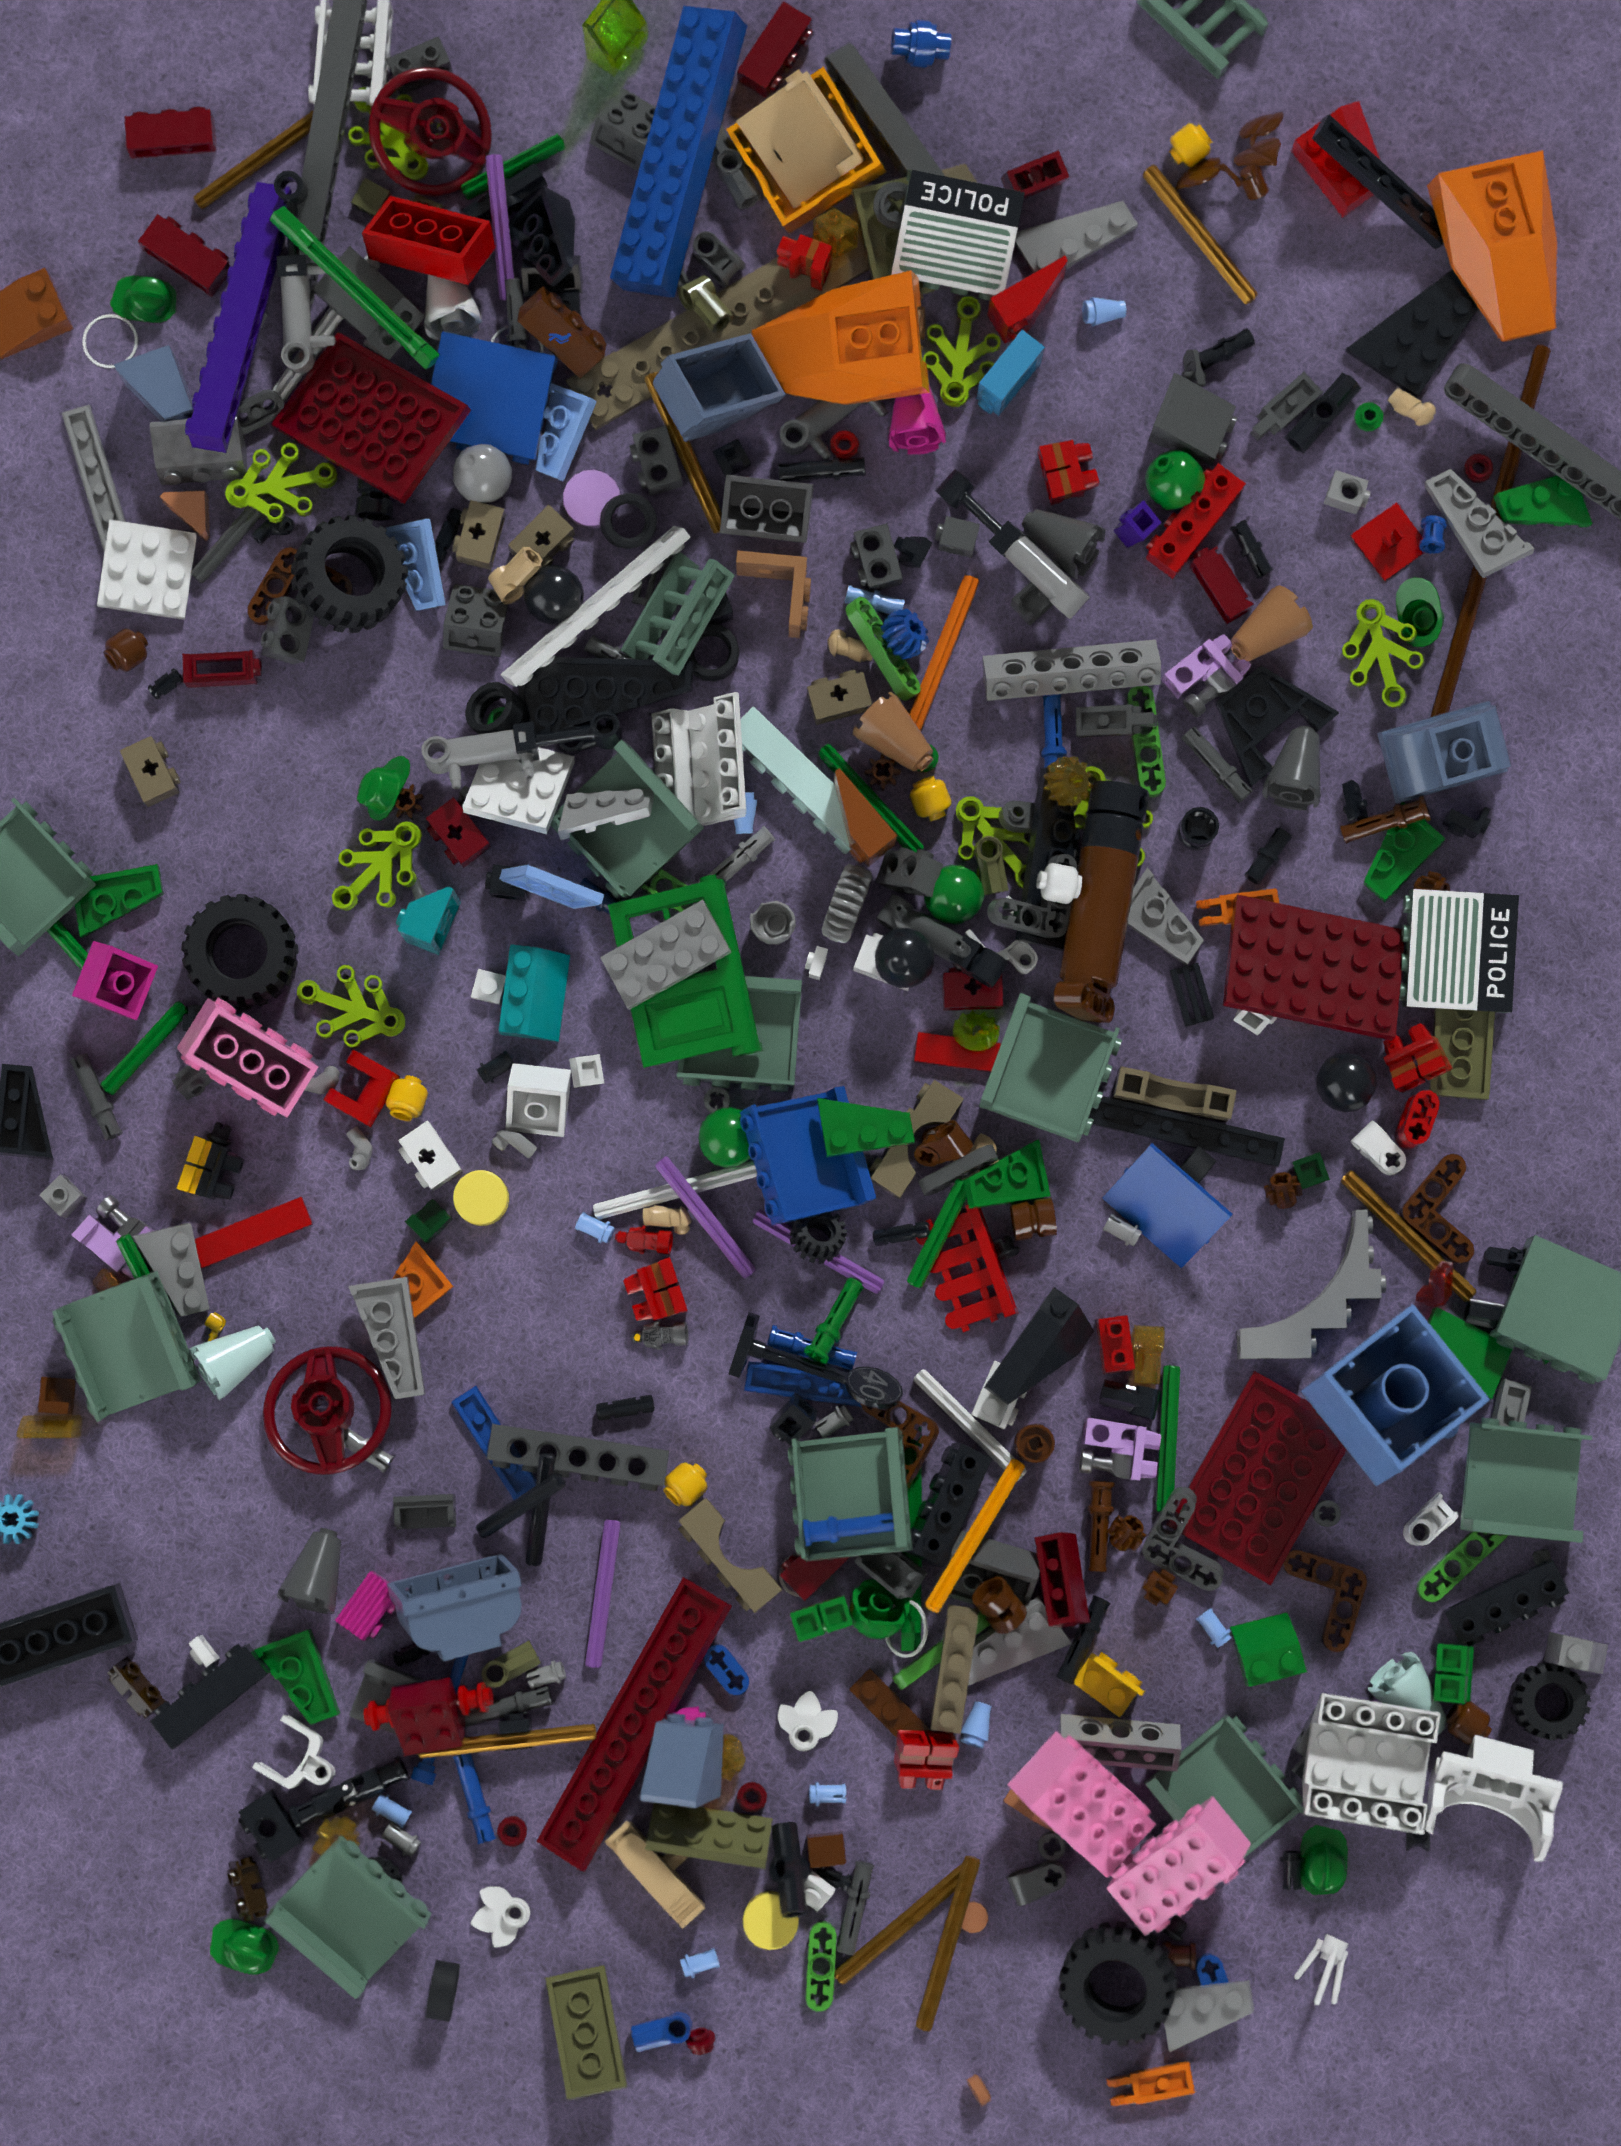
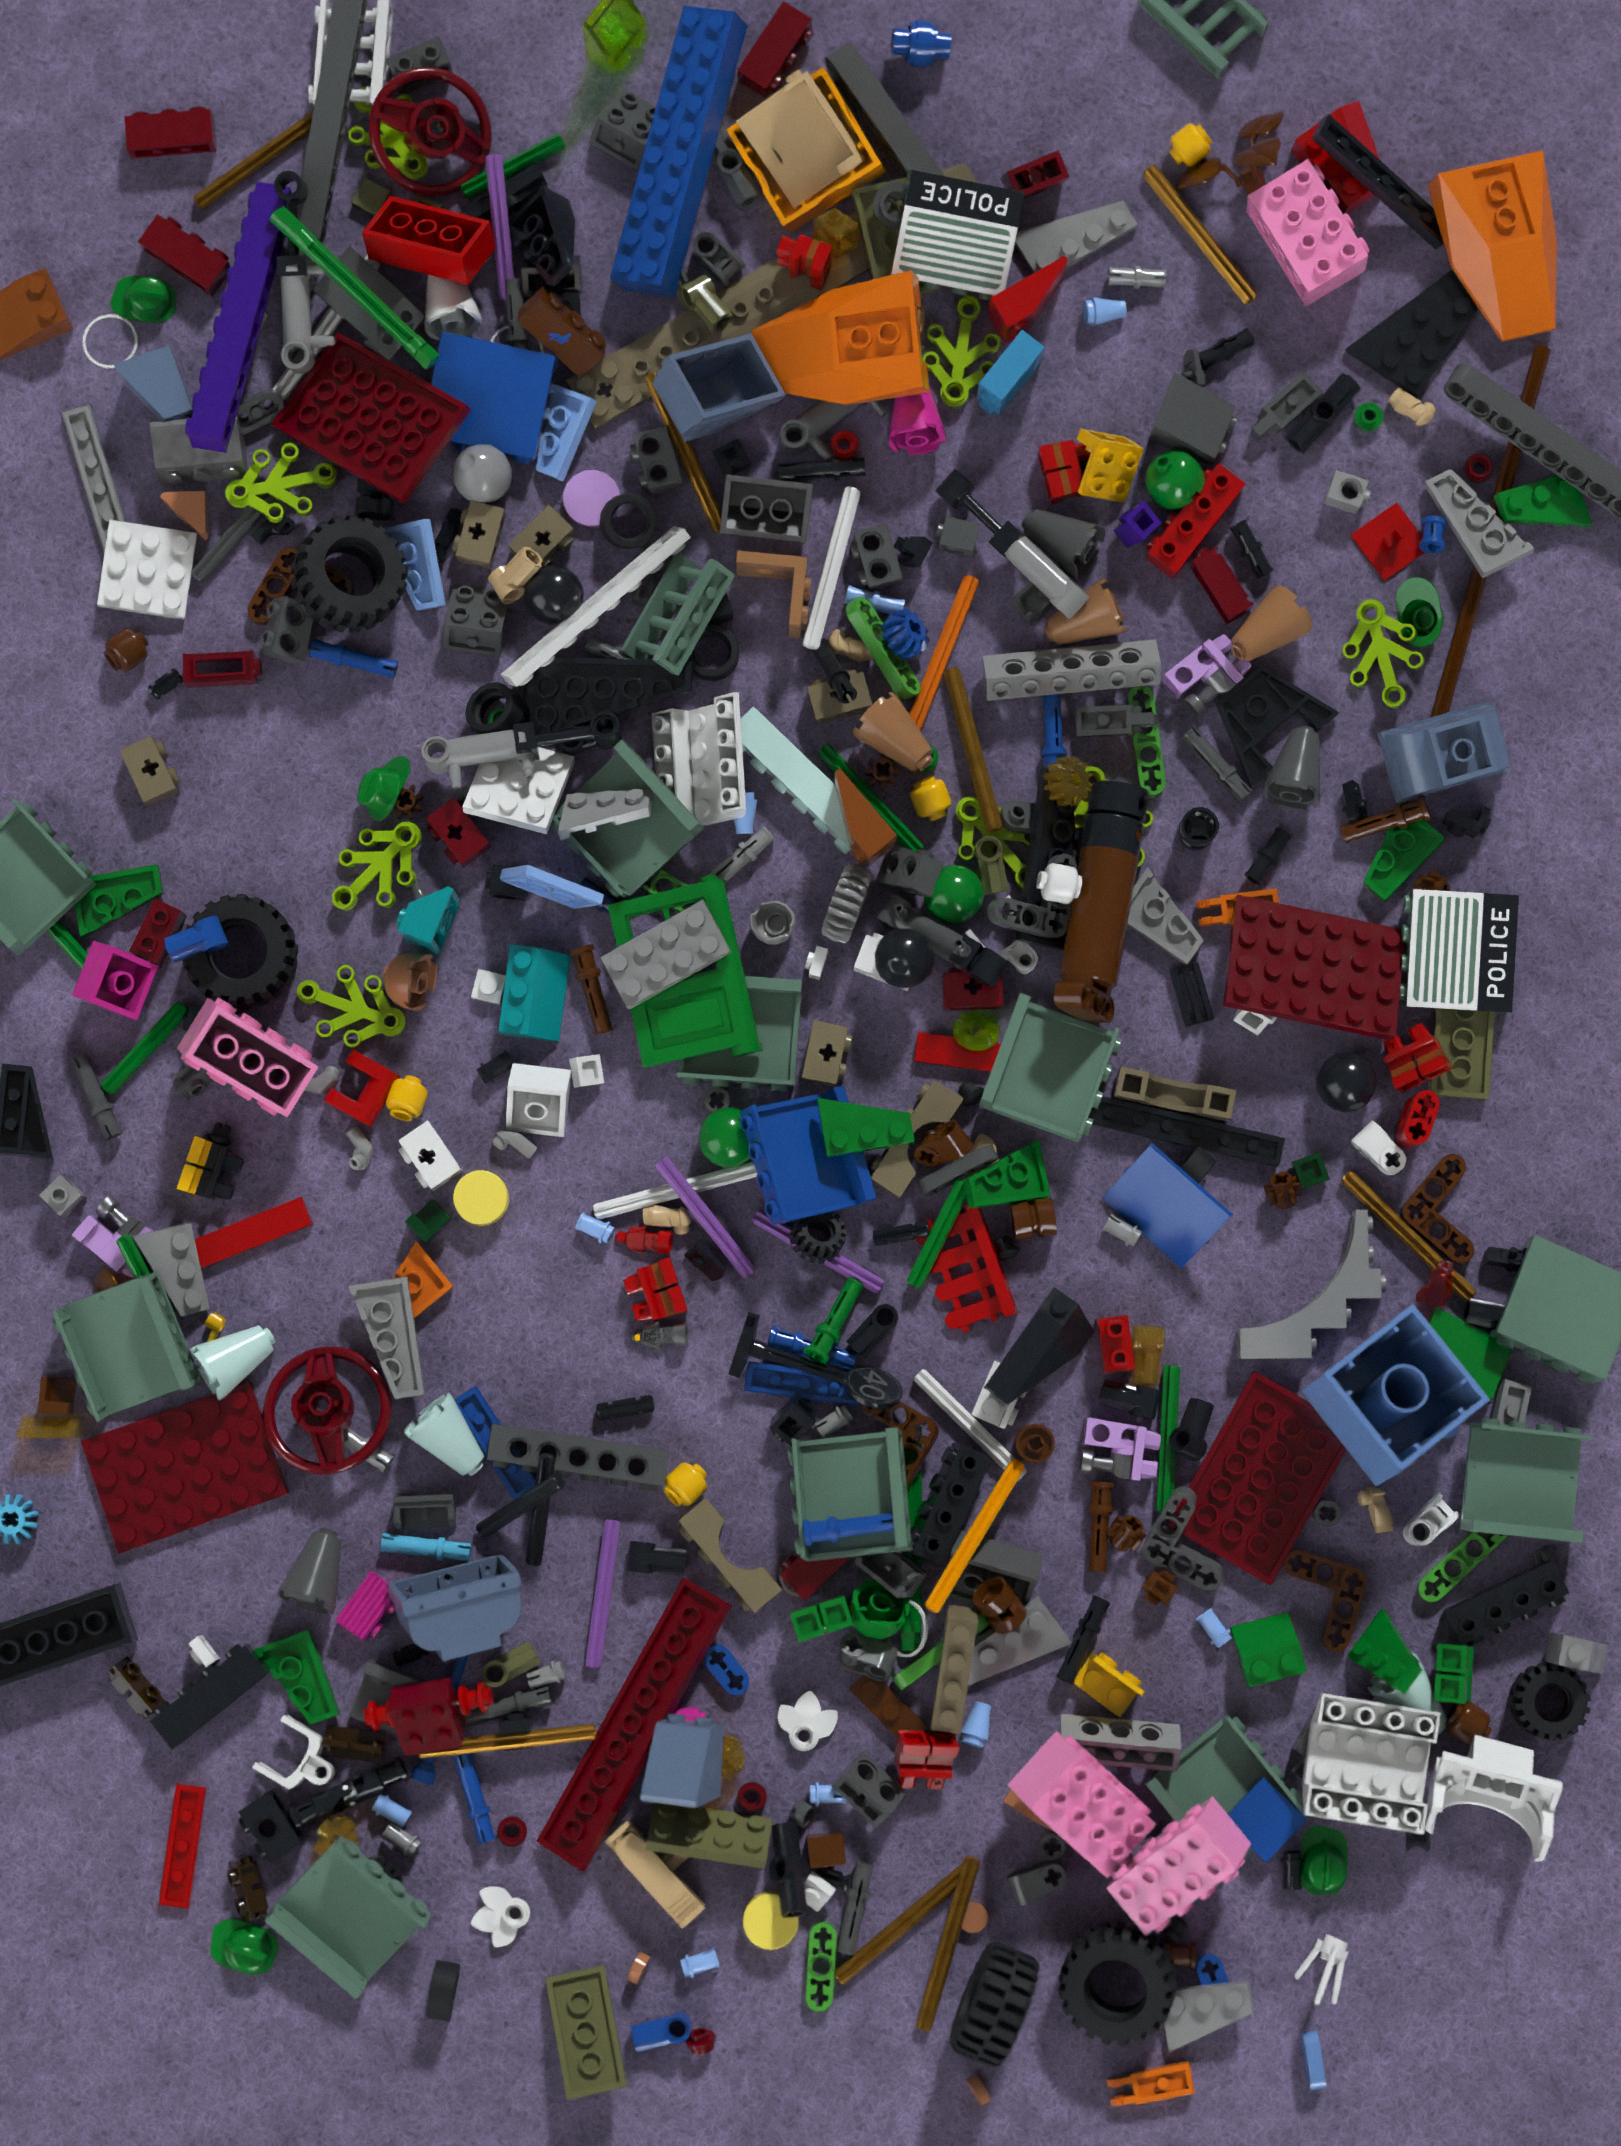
dark red brick [1034,1532,1090,1628] -> none
none -> dark red plate [81,1381,289,1554]
none -> dark red brick [129,899,187,968]
none -> red tile [159,1783,207,1909]
none -> blue piece [164,916,228,963]
none -> blue pin [309,639,399,679]
none -> dark brown hinge [322,1725,386,1764]
none -> medium azure pin [380,1533,472,1562]
none -> nougat cylinder [383,951,438,1011]
none -> light aqua cone [404,1393,484,1476]
none -> reddish brown pin [568,944,613,1035]
none -> black piece [626,1541,687,1575]
none -> nougat tile [627,1952,651,1984]
none -> black piece [684,1240,726,1281]
none -> dark grey hinge [789,1801,816,1828]
none -> dark tan brick [802,1020,852,1087]
none -> white axle [803,487,861,650]
none -> black pin [811,637,857,704]
none -> dark grey brick [832,1751,907,1828]
none -> dark grey piece [838,1633,898,1681]
none -> black piece [846,1304,899,1358]
none -> pearl gold axle [944,667,1003,832]
none -> black tyre [949,1942,1040,2067]
none -> black piece [958,1081,984,1107]
none -> medium nougat cone [1044,578,1128,646]
none -> yellow bracket [1076,429,1144,502]
none -> light grey pin [1107,266,1167,289]
none -> black piece [1169,1398,1214,1462]
none -> blue tile [1227,1776,1307,1863]
none -> bright pink brick [1246,159,1370,307]
none -> medium blue beam [1301,2030,1326,2090]
none -> green wing [1347,1608,1422,1695]
none -> tan arm [1358,1486,1394,1533]

